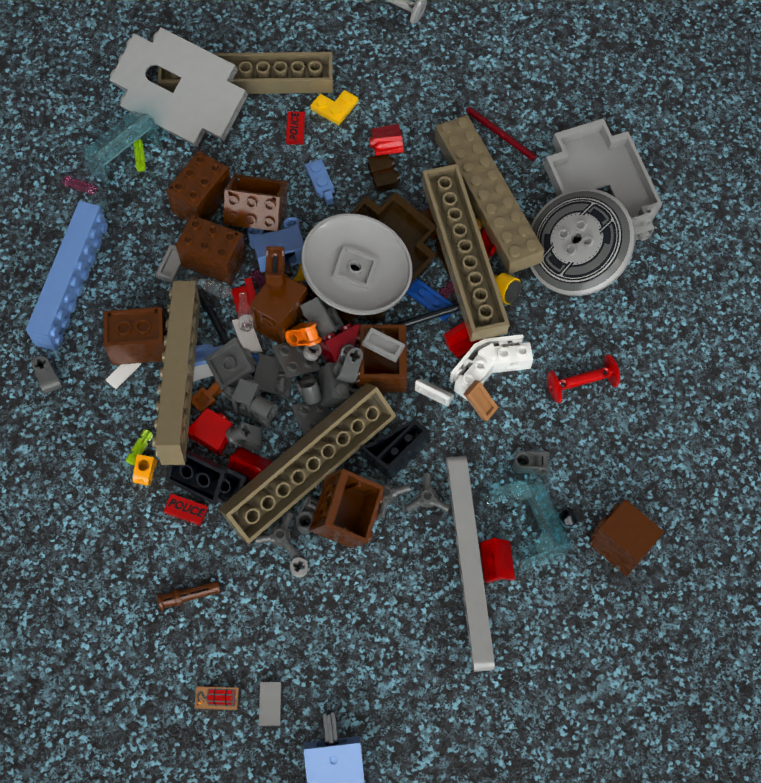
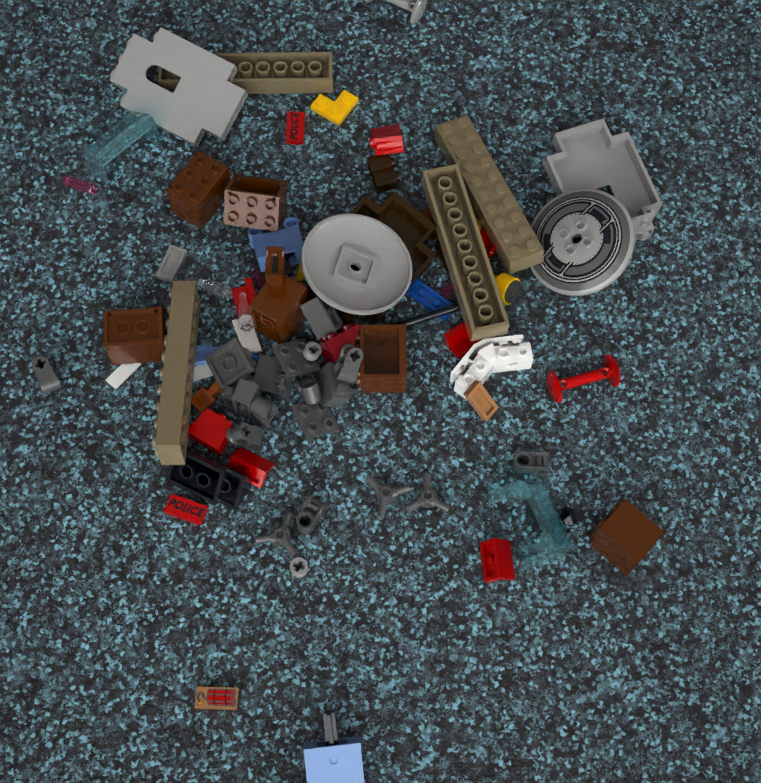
medium blue brick [26,201,108,351] -> none
lime axle [126,429,153,466] -> none
lime axle [133,139,146,172] -> none
light orange leg [133,454,158,486] -> none
reddish brown pin [157,580,221,611] -> none
reddish brown container [176,215,247,285] -> none
black bar [198,289,230,345] -> none
dark tan brick [218,383,397,544] -> none
light grey tile [259,682,282,726] -> none
orange piece [285,322,322,346] -> none
medium blue hinge [305,159,335,206] -> none
reddish brown container [309,469,385,548] -> none
black wedge [360,419,431,480] -> none
light grey tile [362,327,405,362] -> none
white slope [415,379,454,406] -> none
light grey beam [446,455,495,672] -> none
dark red piece [466,106,537,161] -> none

